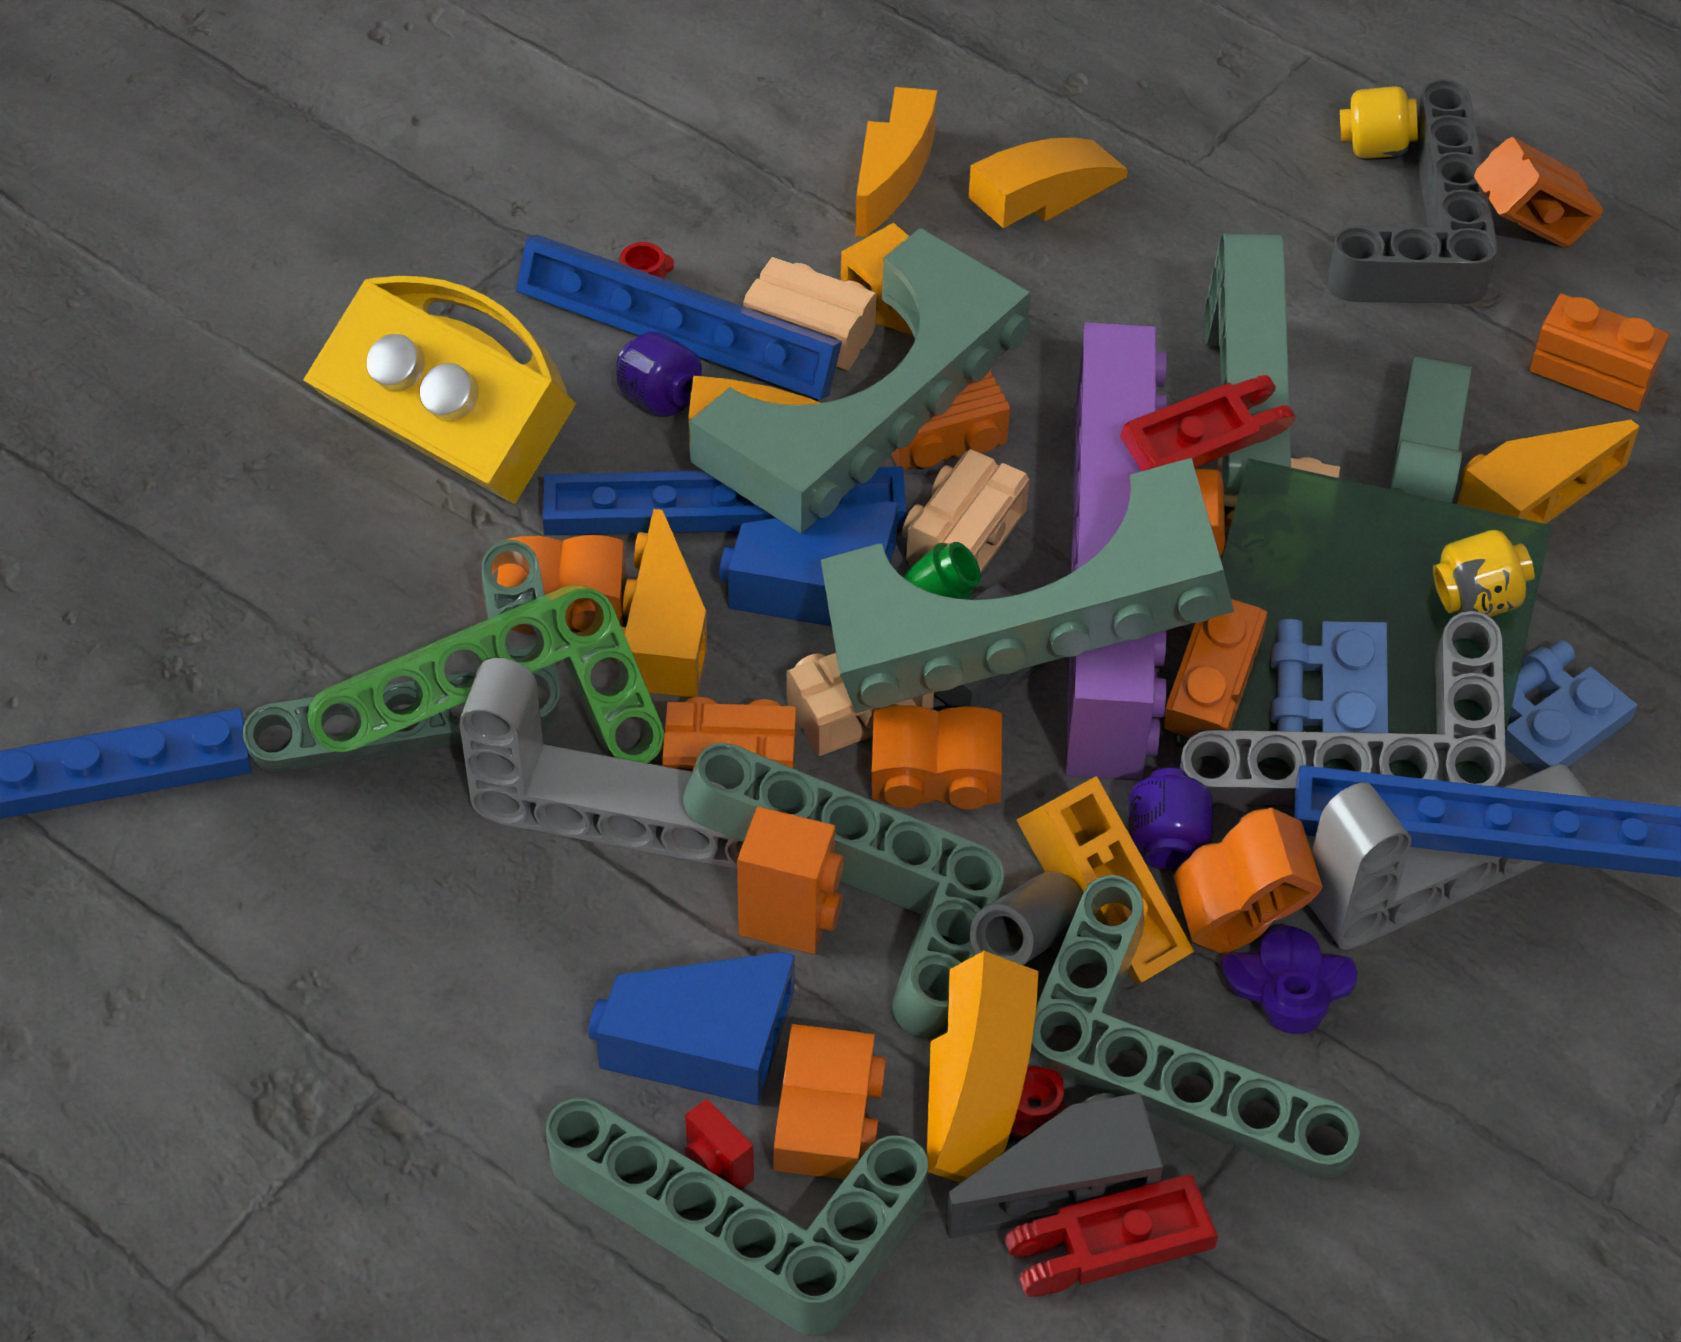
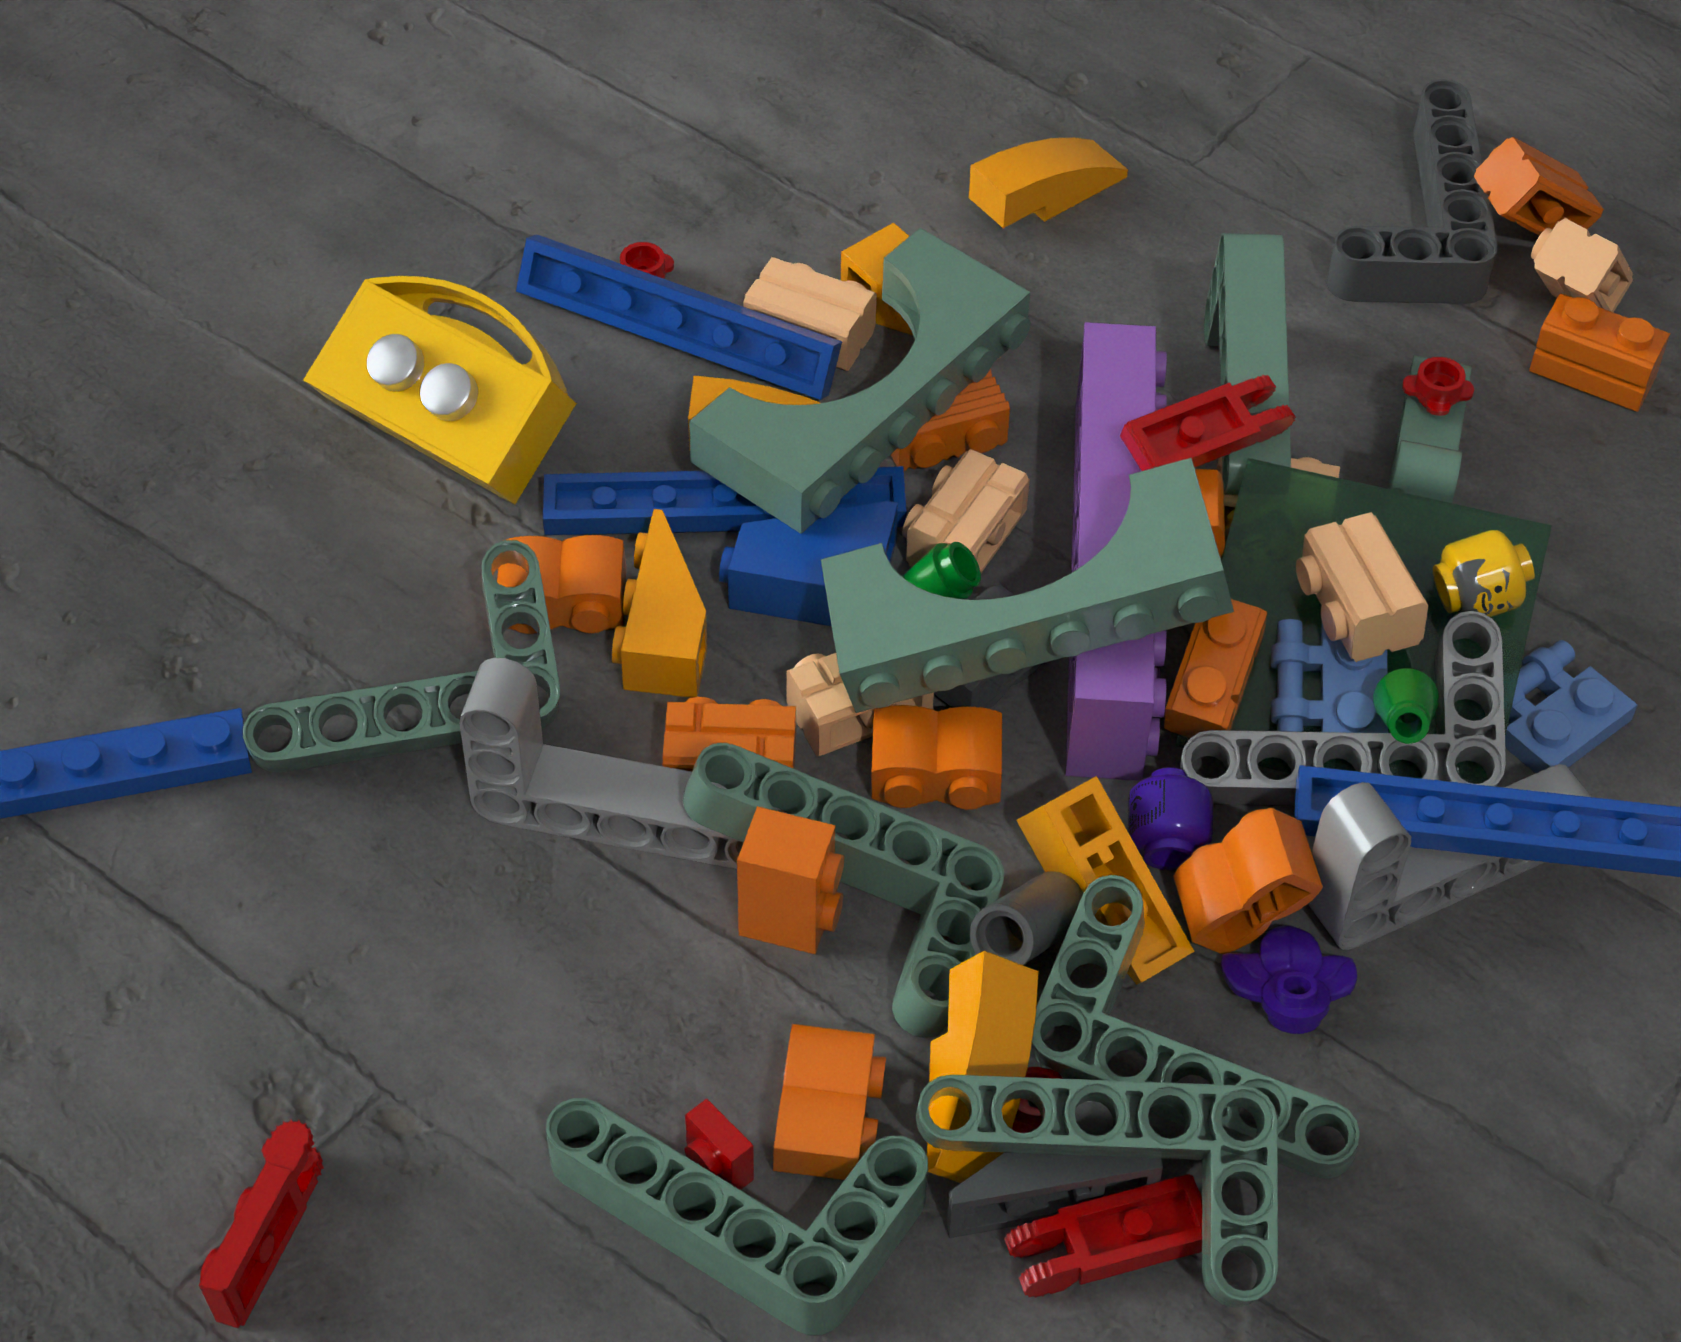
bright green beam [307,584,664,763] -> none
blue slope [589,952,795,1106] -> none
dark purple head [616,332,702,417] -> none
light orange slope [855,87,938,237] -> none
yellow head [1340,86,1418,159] -> none
light orange slope [1456,419,1640,546] -> none
none -> red hinge [199,1119,324,1328]
none -> sand green beam [916,1075,1278,1308]
none -> light nougat brick [1296,512,1428,662]
none -> green cone [1373,668,1439,744]
none -> red plate [1402,357,1474,416]
none -> light nougat brick [1531,218,1633,312]

